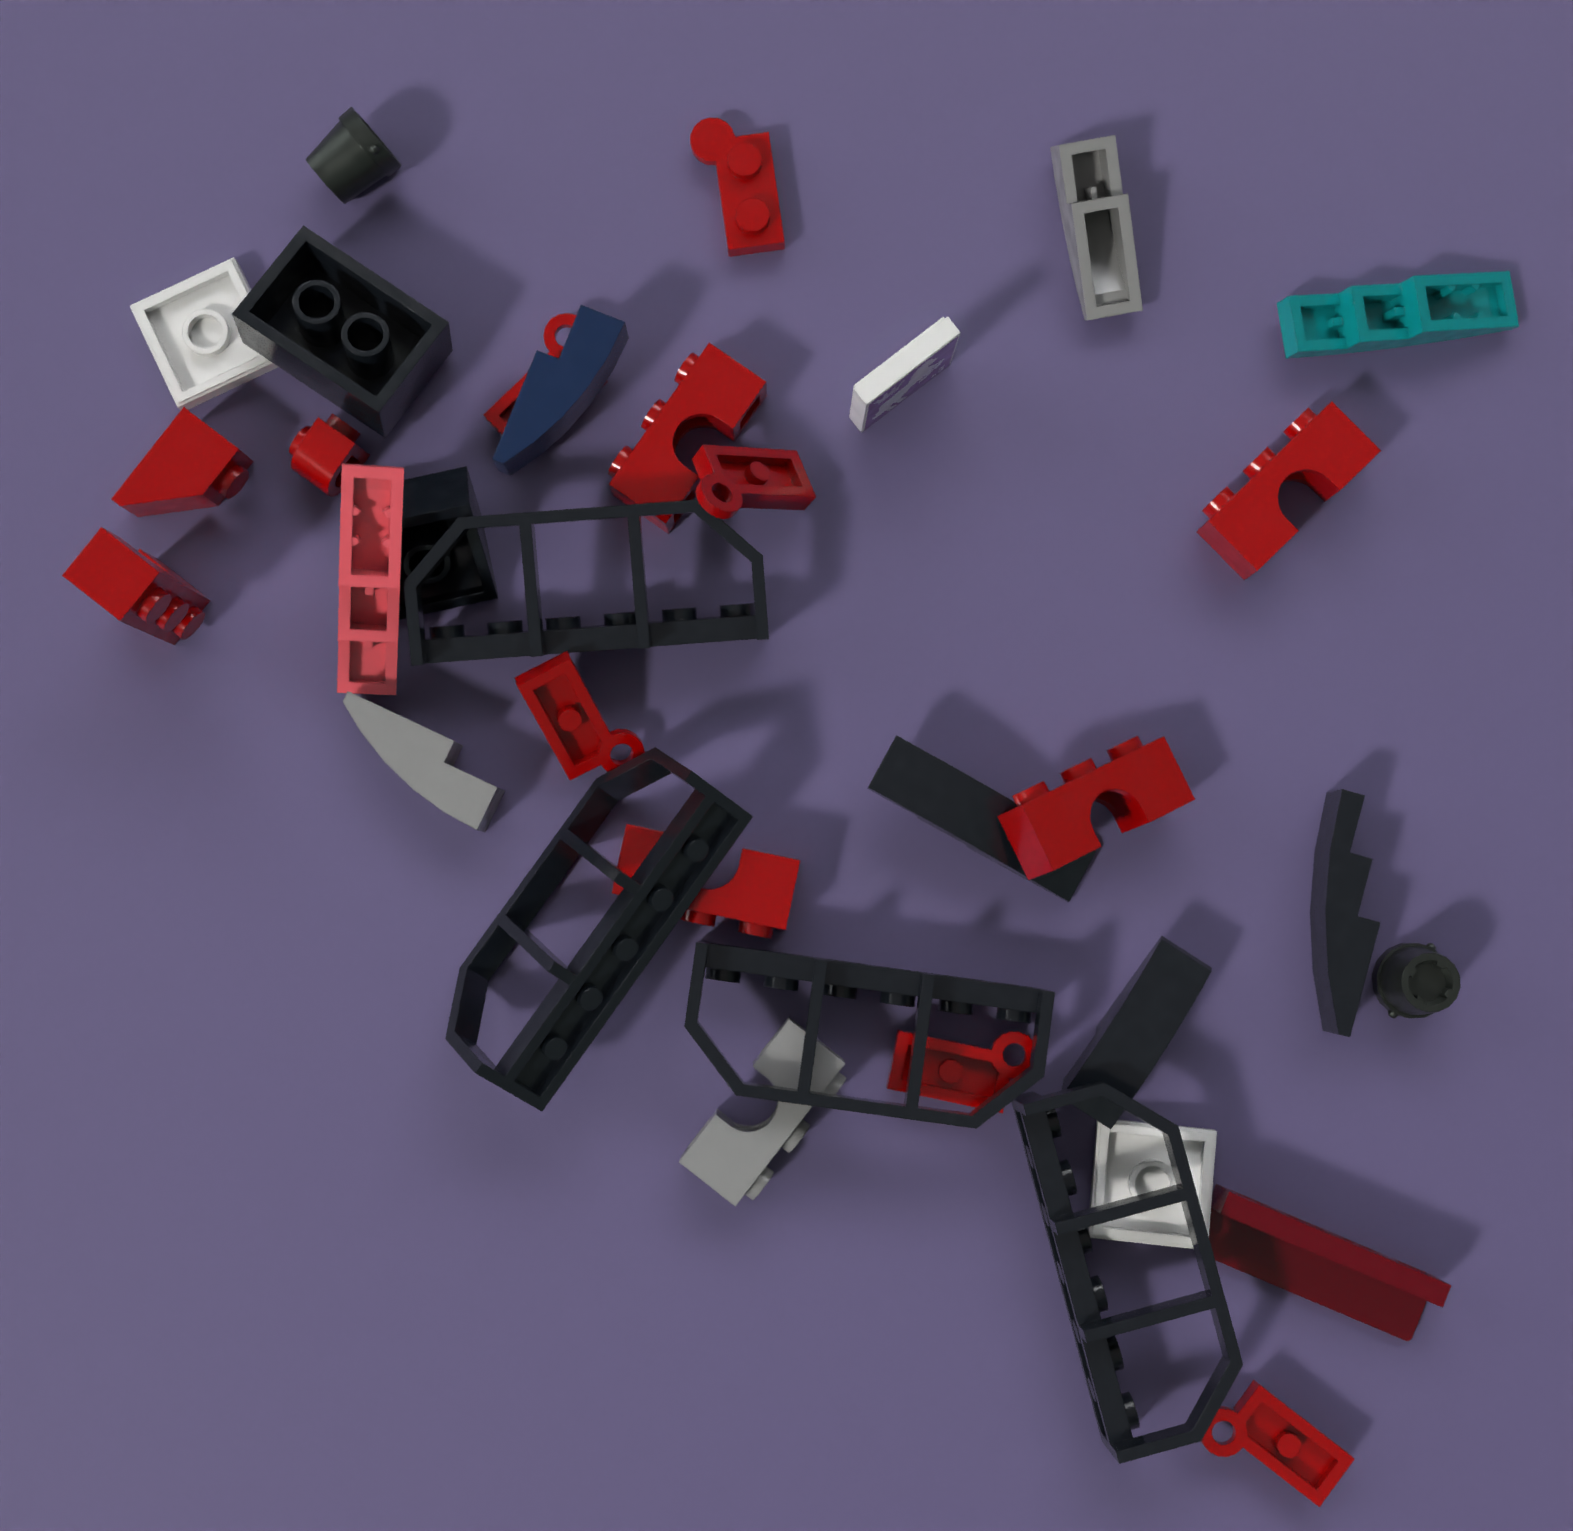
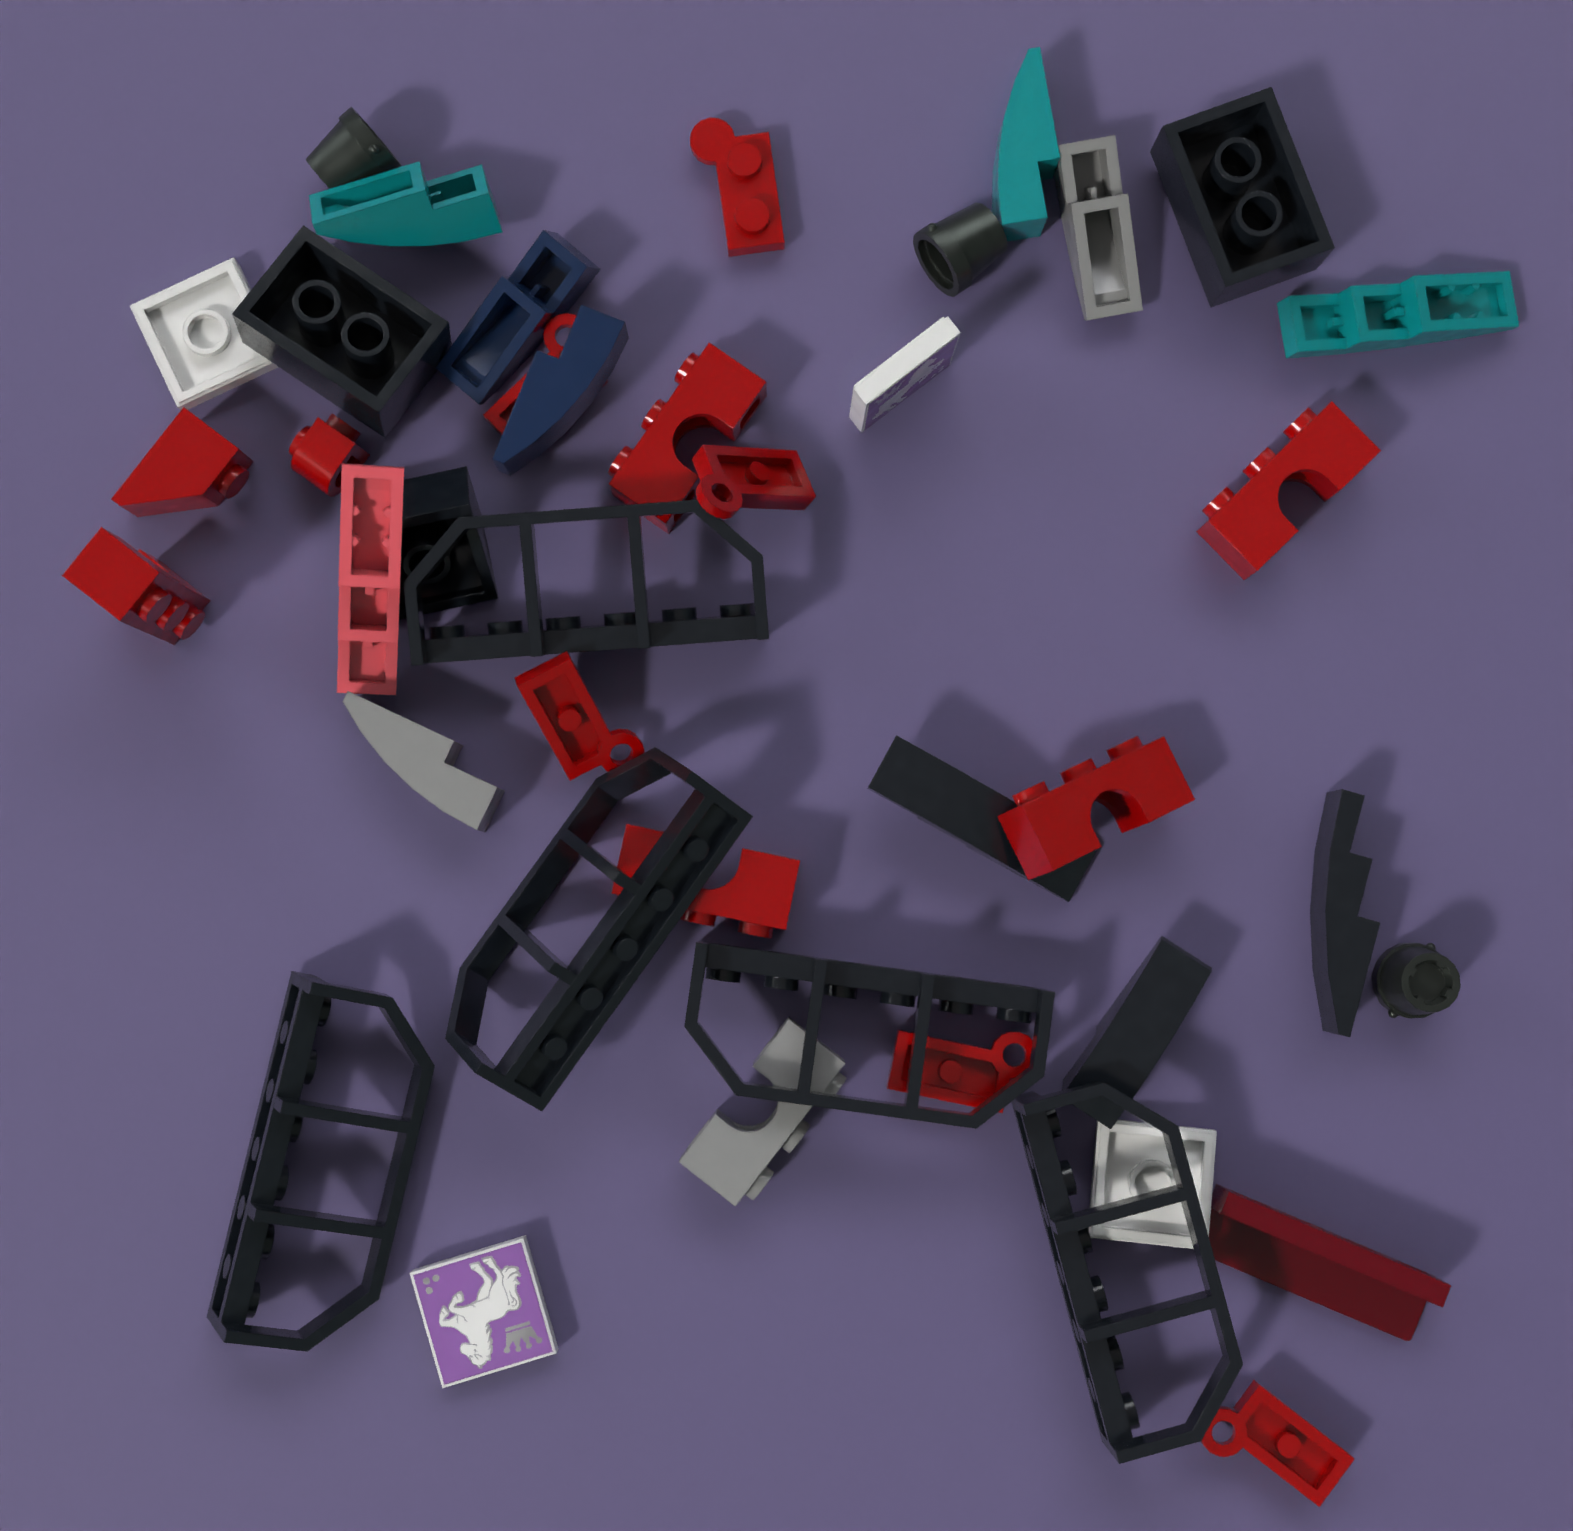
none -> black plate [207,971,435,1352]
none -> teal slope [309,161,503,246]
none -> tile [410,1235,559,1388]
none -> dark blue slope [436,230,601,405]
none -> pearl dark grey piece [913,202,1008,297]
none -> teal slope [992,47,1060,242]
none -> black brick [1150,87,1335,308]

